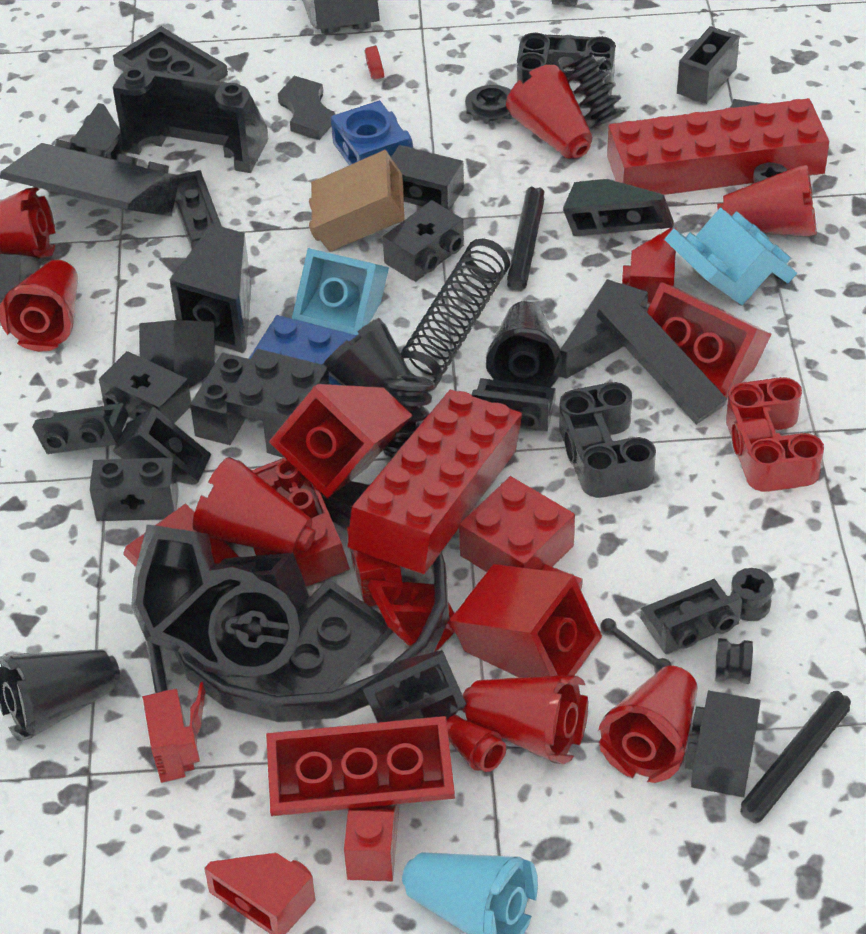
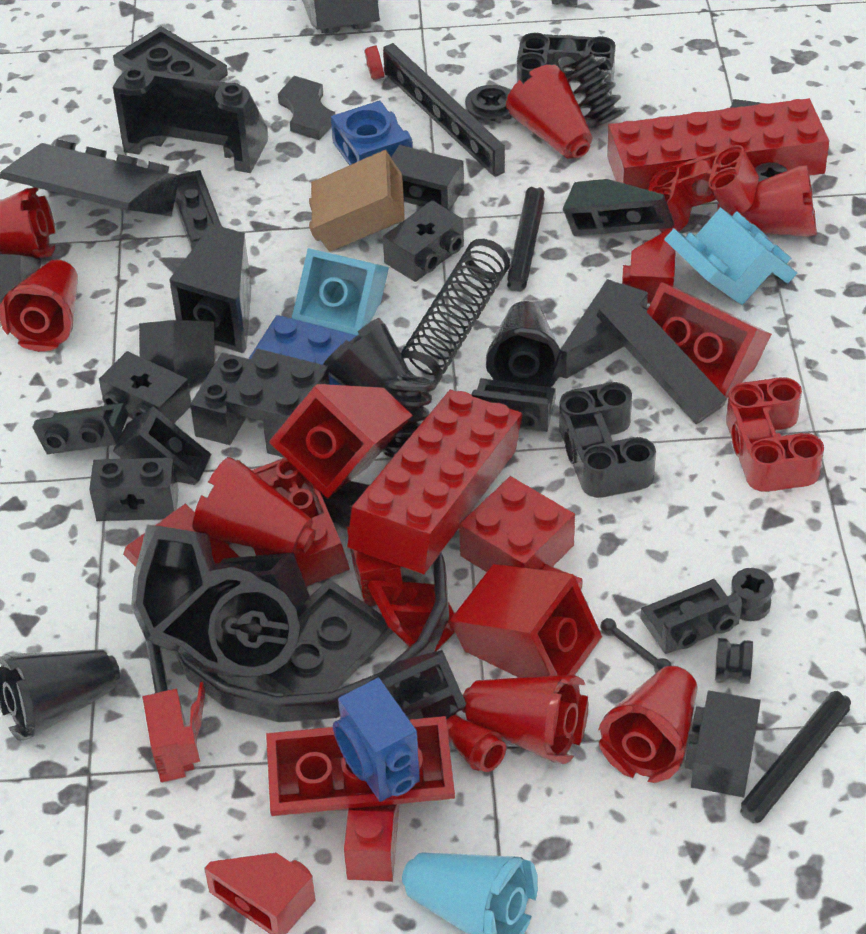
black slope [69,103,125,160] -> none
black brick [677,26,740,104] -> none
none -> blue brick [333,677,420,802]
none -> black tile [383,43,505,177]
none -> red beam [648,145,759,233]

